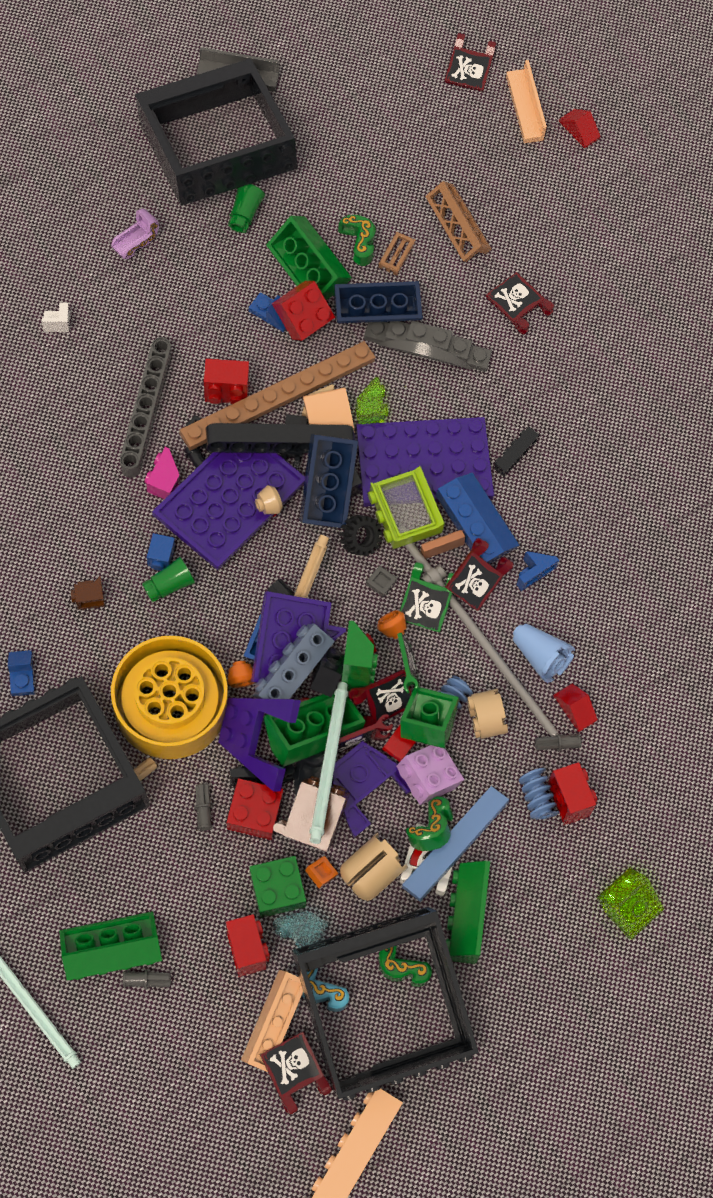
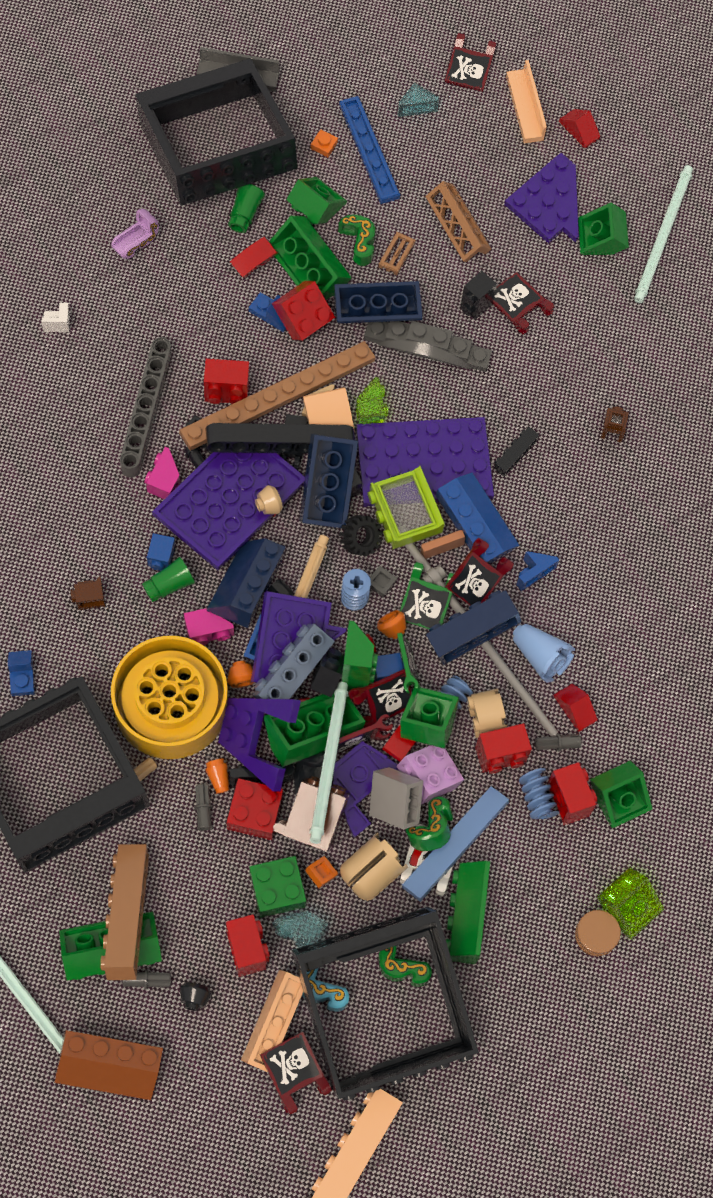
none -> dark orange slope [54,1030,163,1101]
none -> medium nougat brick [101,844,149,980]
none -> black cone [180,982,212,1011]
none -> dark pink slope [184,608,234,646]
none -> orange cone [205,758,230,794]
none -> dark blue slope [207,538,286,628]
none -> red slope [230,237,277,279]
none -> green slope [286,177,347,225]
none -> orange plate [310,129,338,157]
none -> blue tile [339,96,400,204]
none -> medium blue piece [341,569,371,611]
none -> light grey brick [369,767,423,829]
none -> blue brick [375,653,405,682]
none -> clear light blue slope [397,83,439,117]
none -> dark blue brick [426,590,522,666]
none -> black brick [460,270,497,320]
none -> red brick [475,723,532,774]
none -> dark purple wing [504,153,579,244]
none -> medium nougat head [575,910,621,956]
none -> green slope [578,202,629,255]
none -> green slope [590,761,653,828]
none -> reddish brown window [601,407,629,443]
none -> light aqua piece [634,165,693,303]

